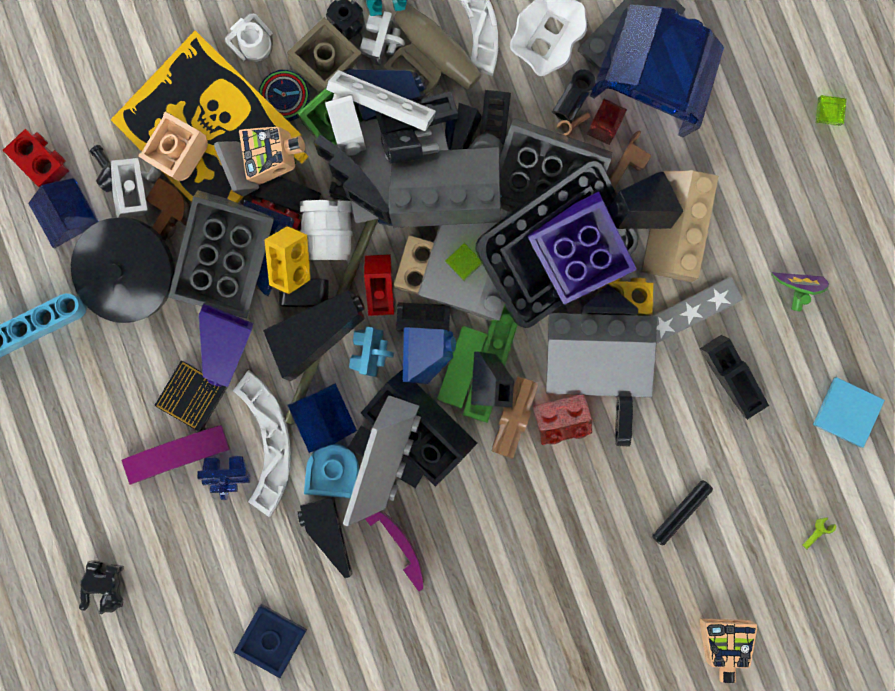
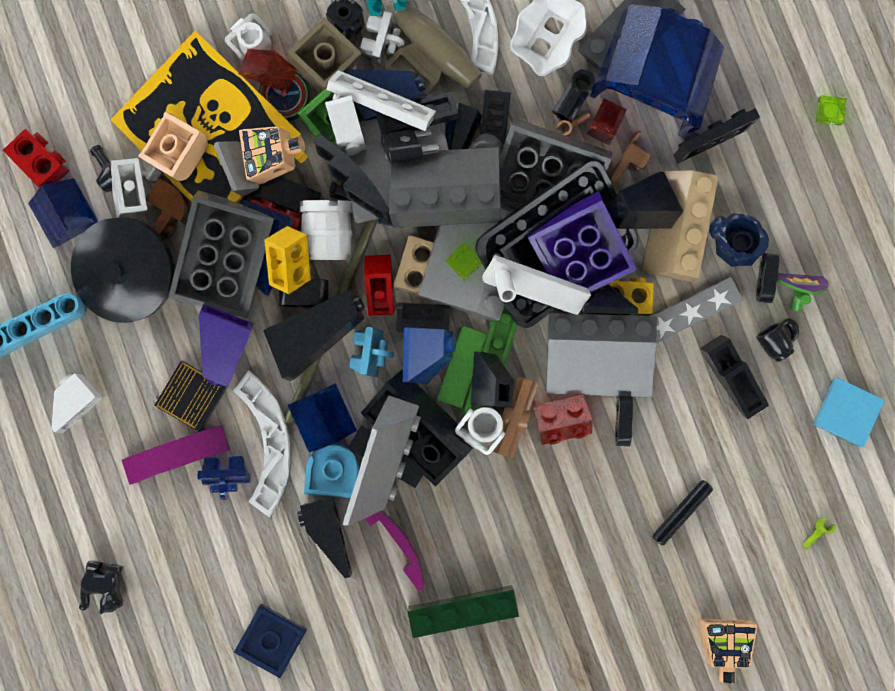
none -> white slope [51,373,103,433]
none -> clear red slope [238,49,297,94]
none -> dark green brick [407,585,519,638]
none -> white piece [455,407,506,455]
none -> white piece [482,255,591,315]
none -> black plate [673,108,760,164]
none -> dark blue piece [709,213,769,267]
none -> black beam [756,253,780,303]
none -> black piece [756,318,799,362]

